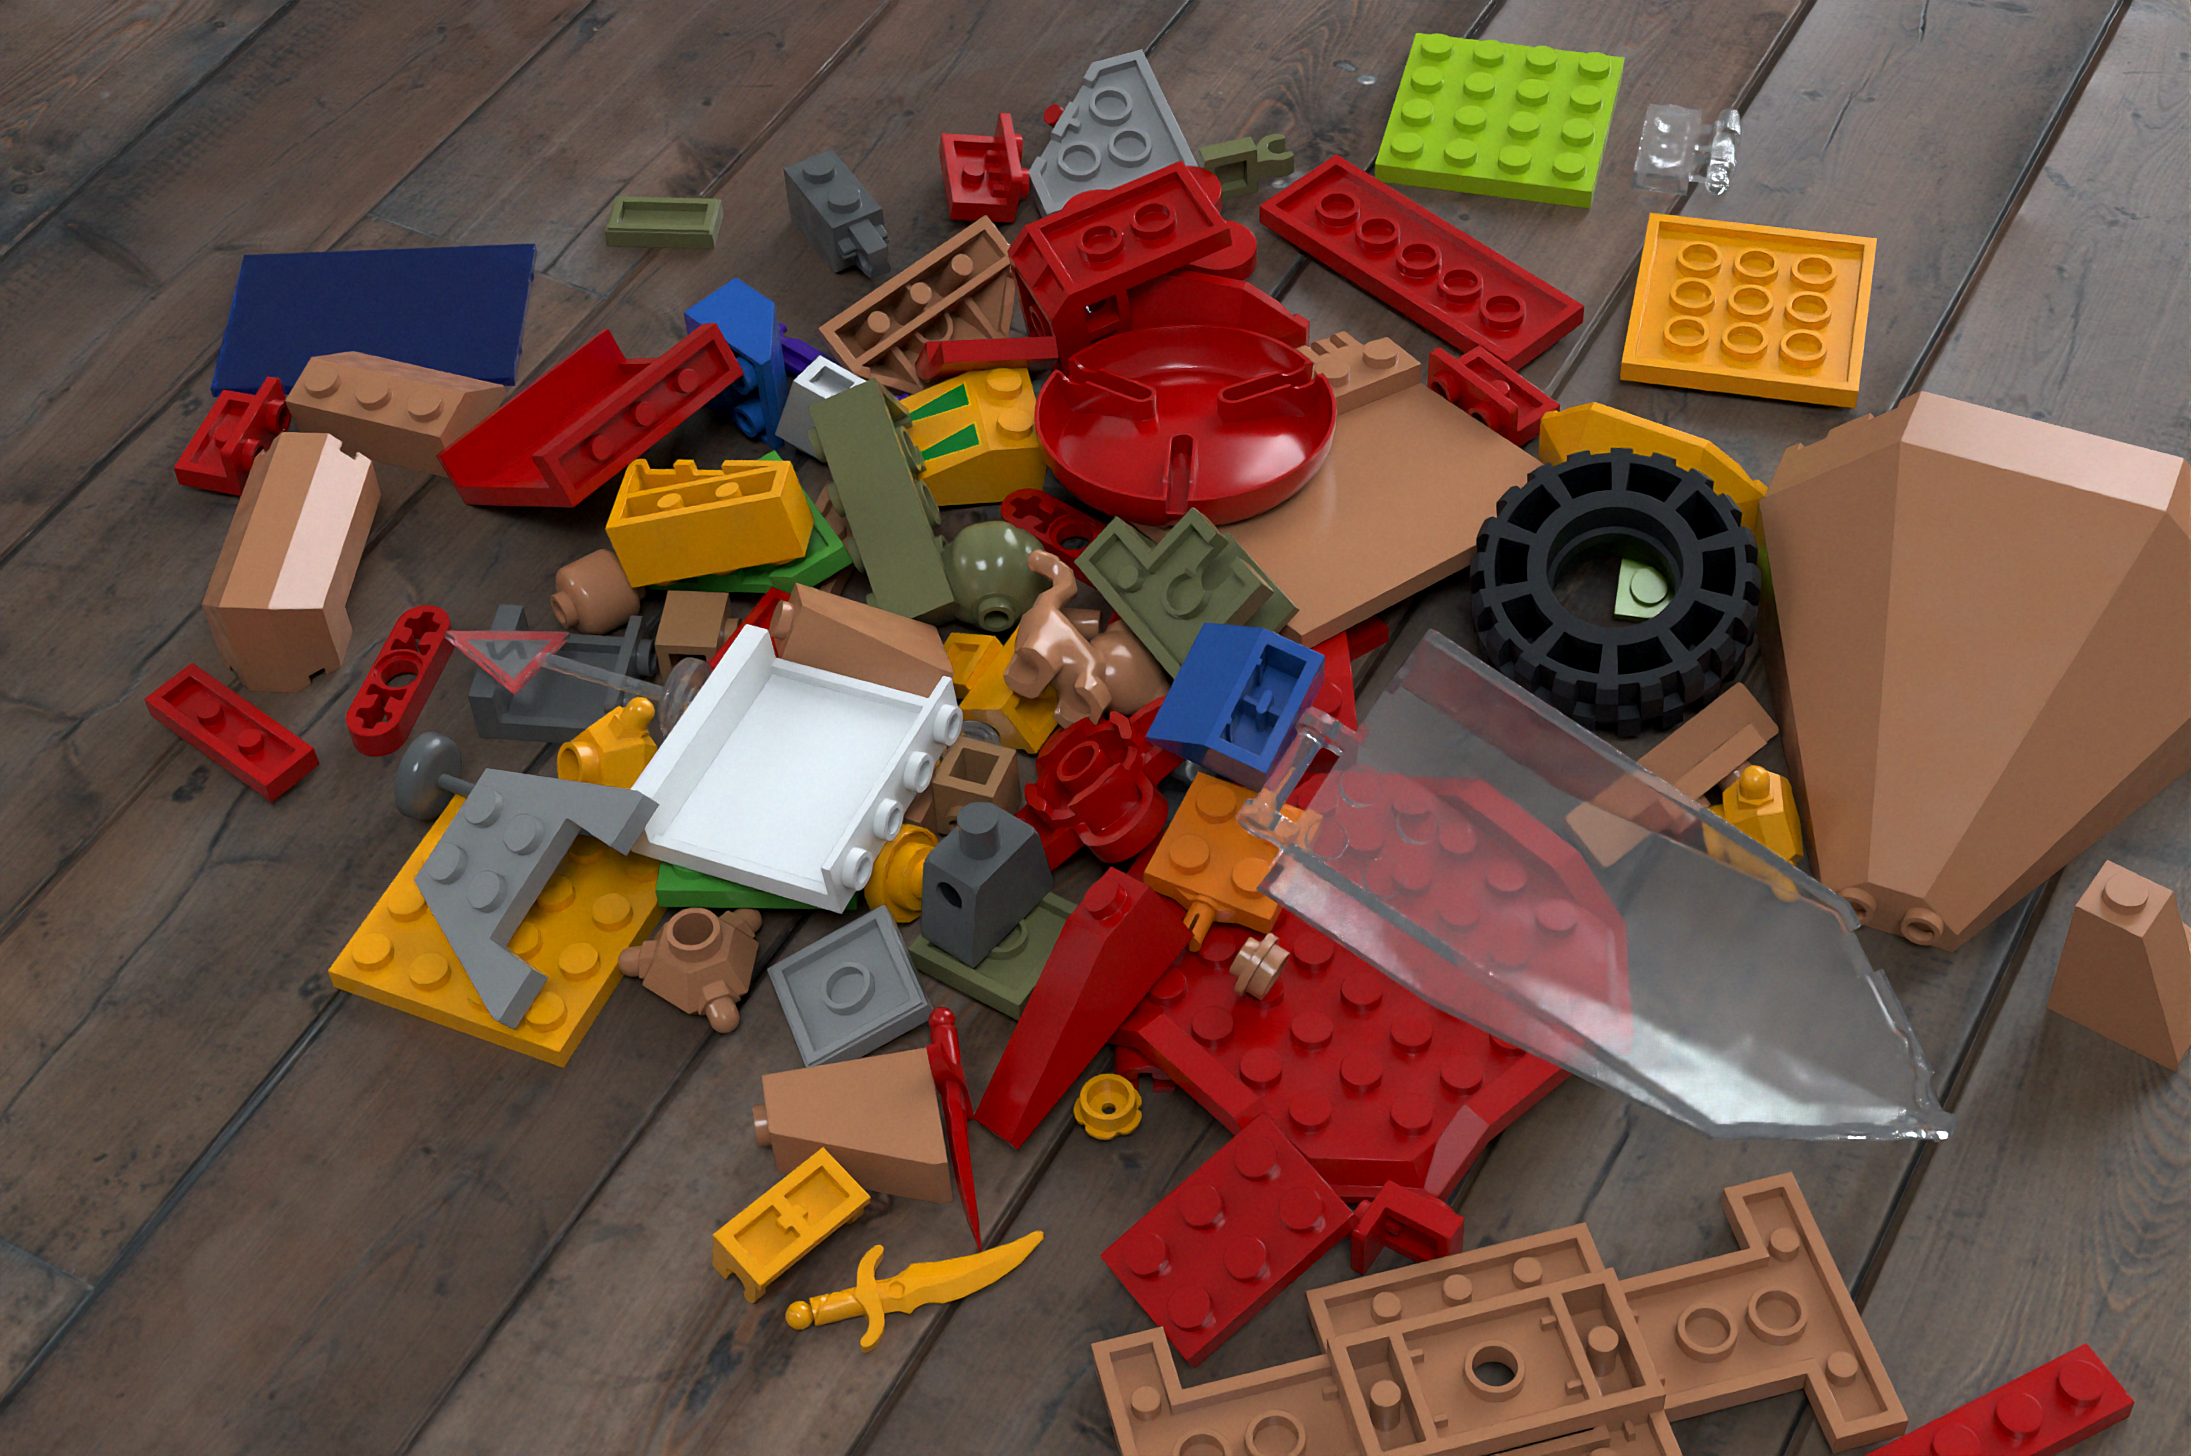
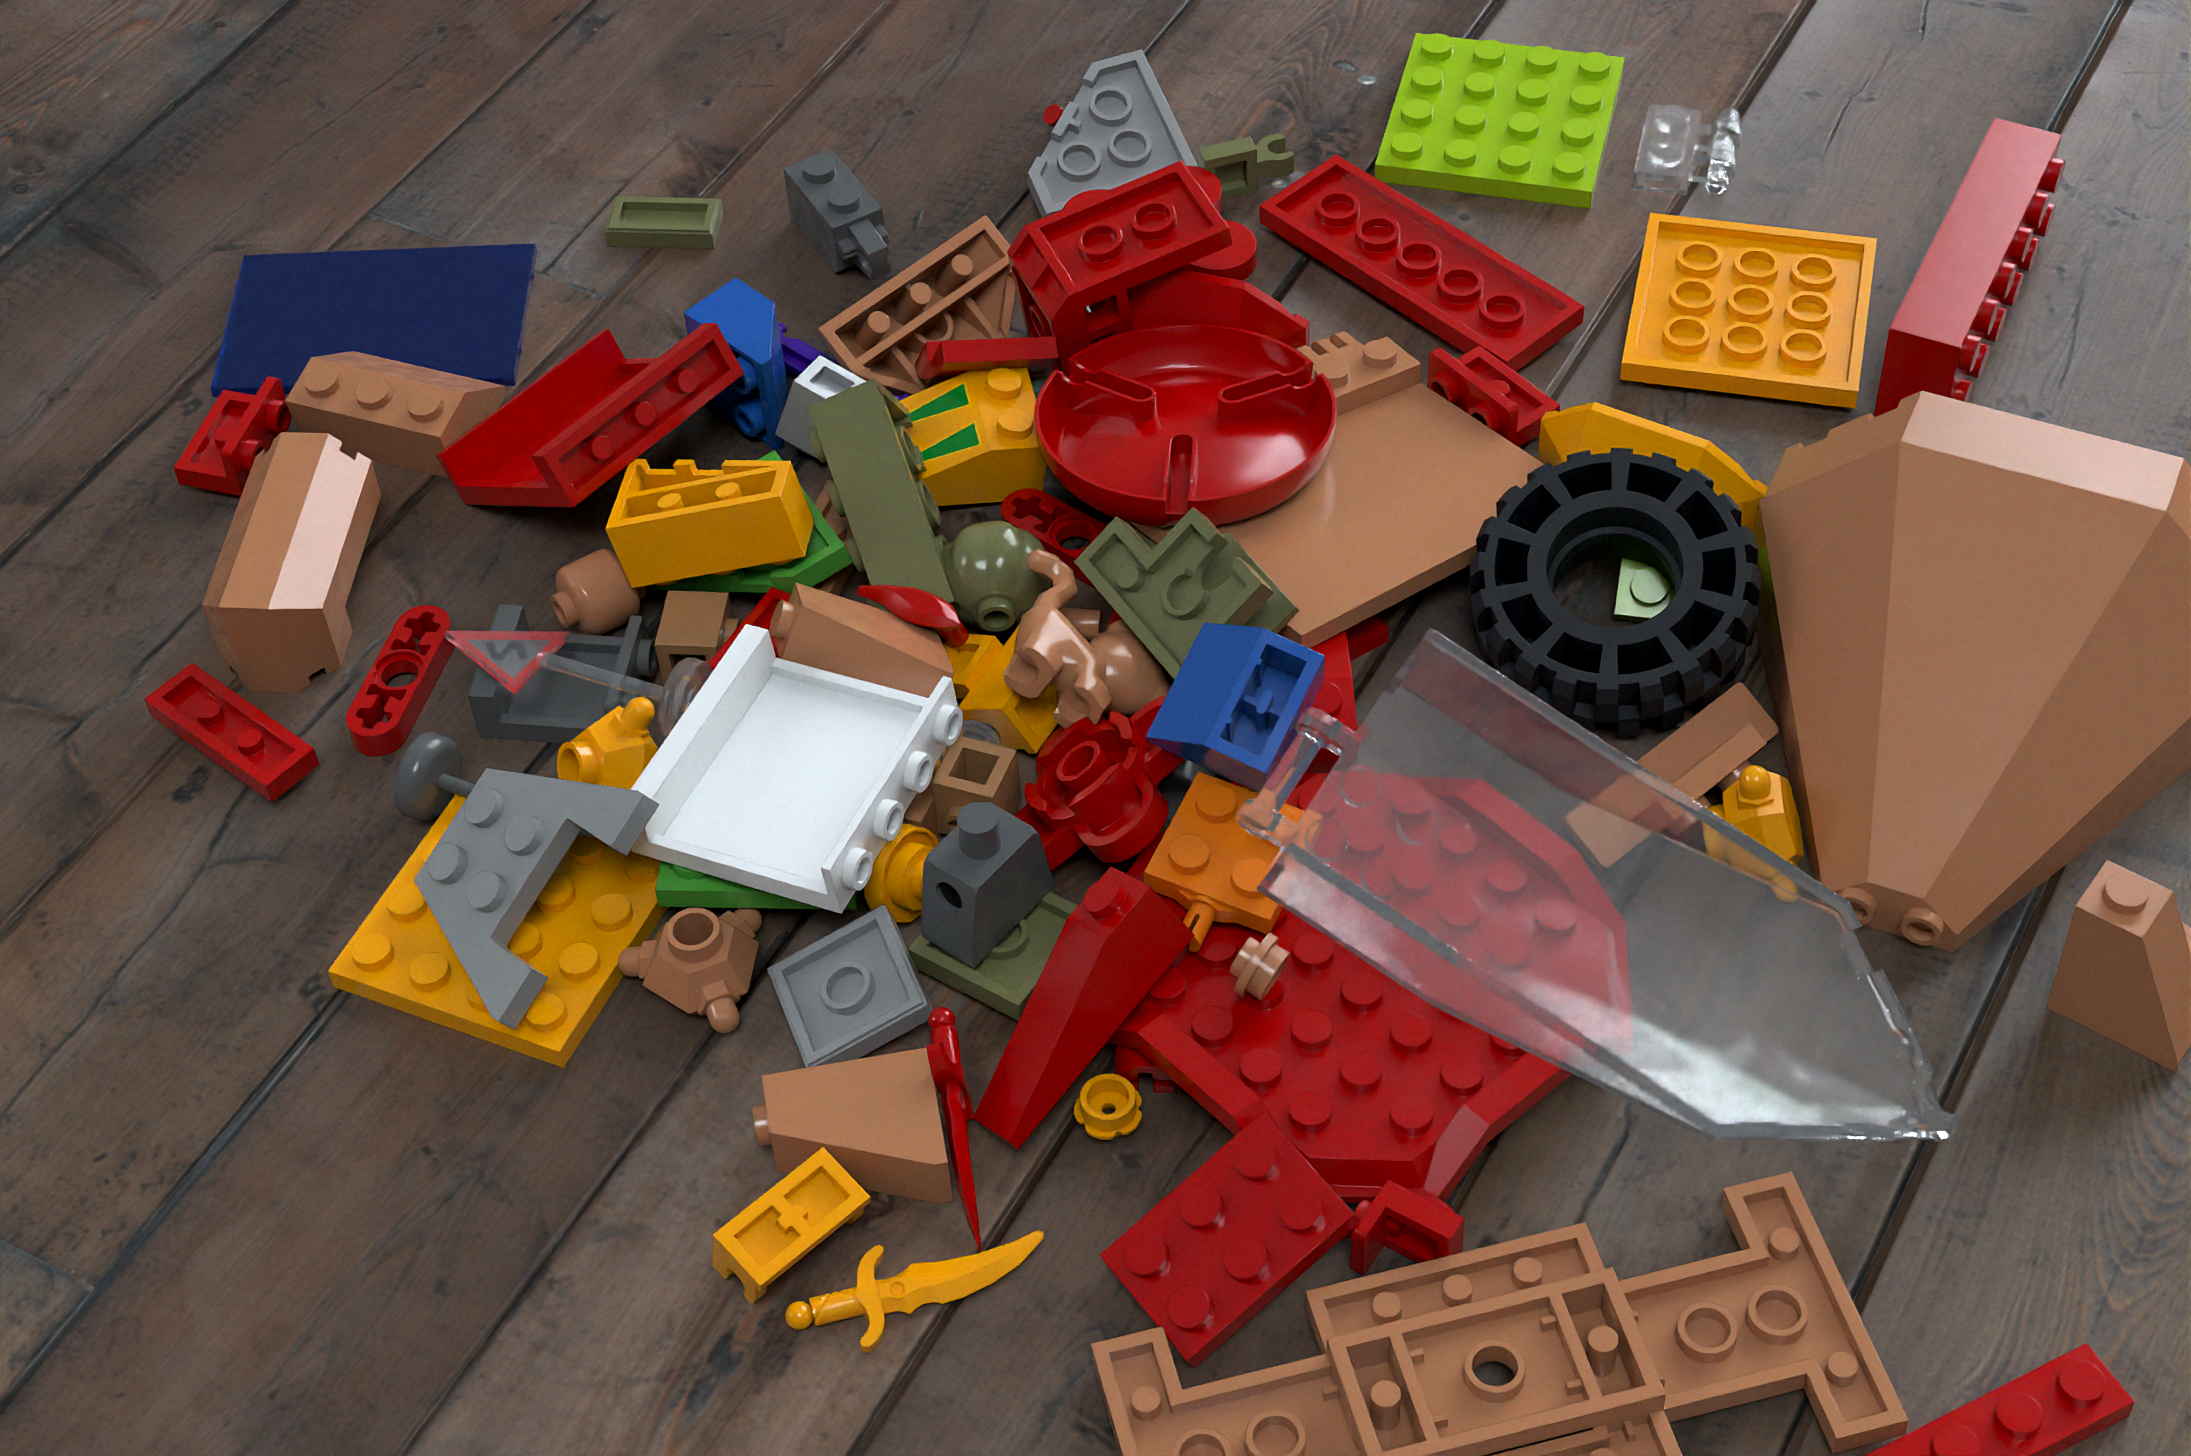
red bracket [938,113,1029,223] -> none
none -> red bar [857,584,969,648]
none -> brick [1873,118,2066,417]

